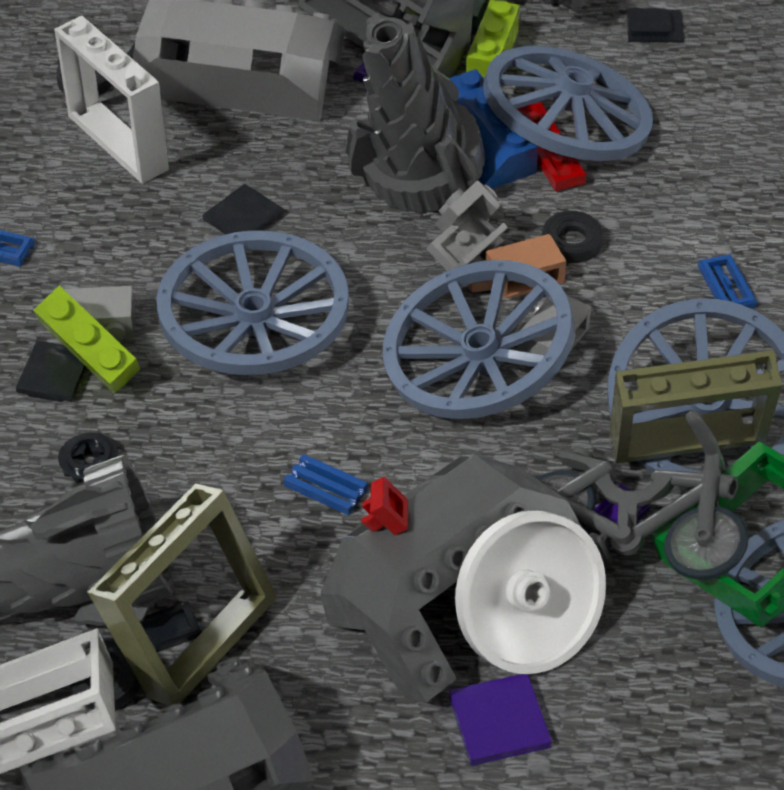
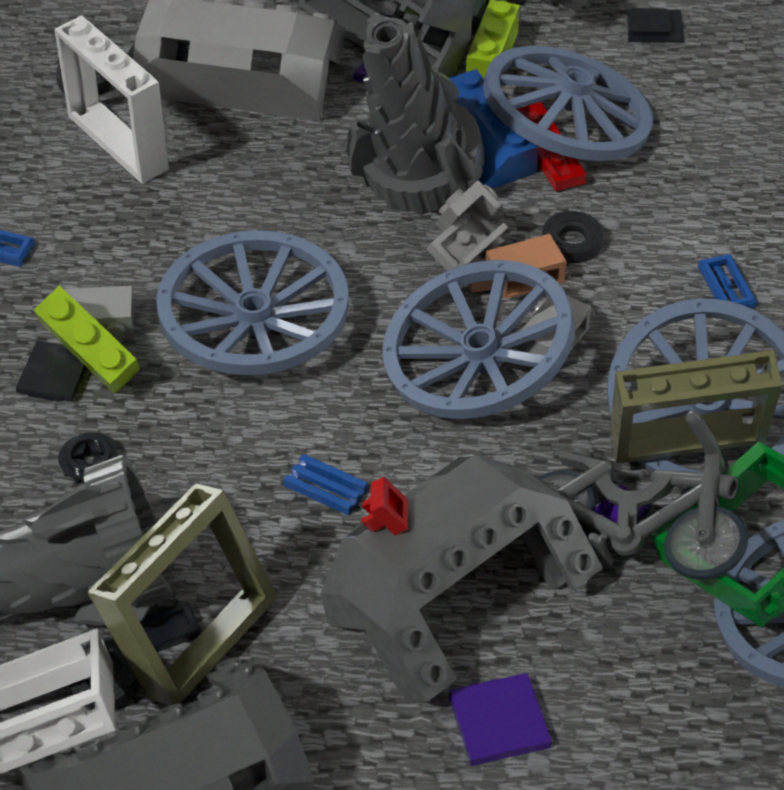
black piece [202,184,283,234] -> none
white dish [455,511,606,674] -> none

